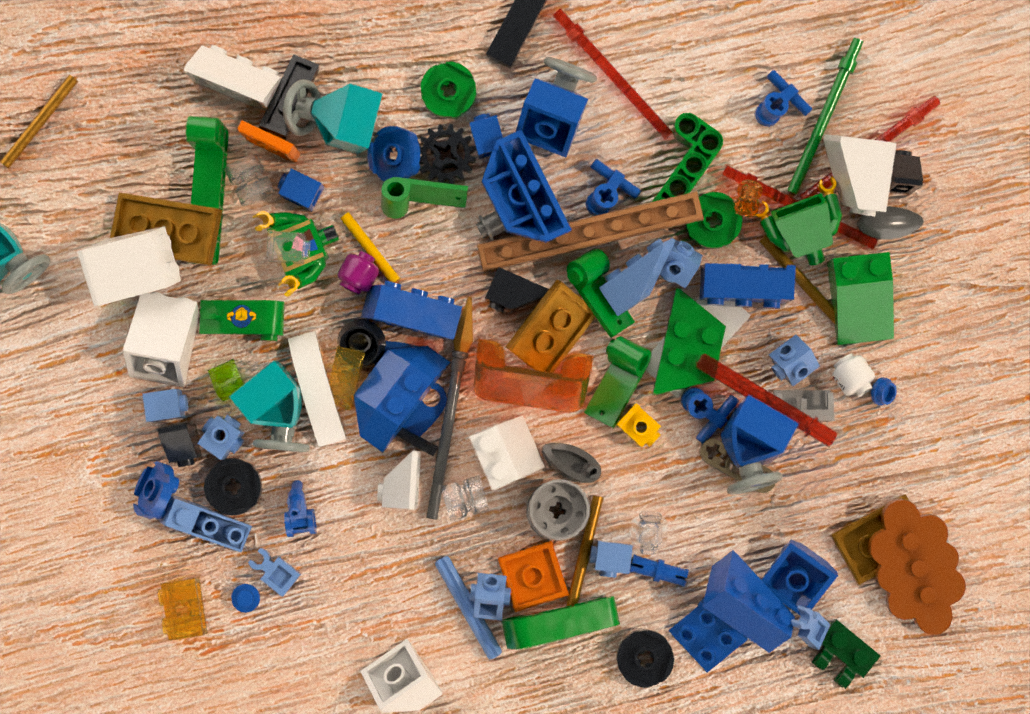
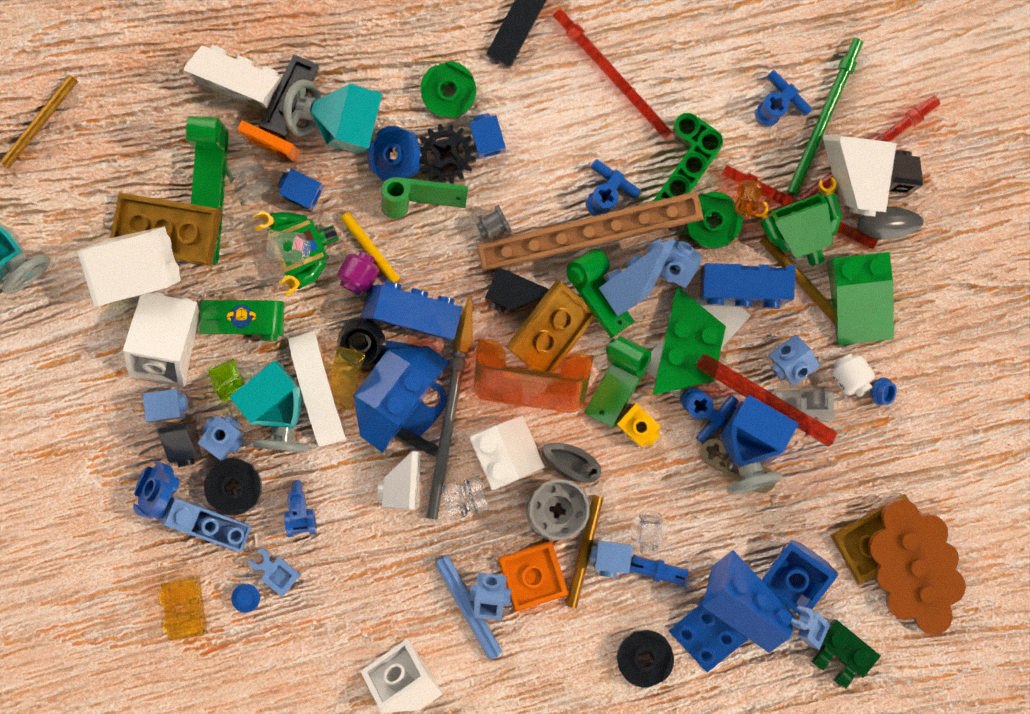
blue wedge [481,130,572,243] -> none
green beam [501,596,620,650] -> none
blue piece [516,57,597,158] -> none

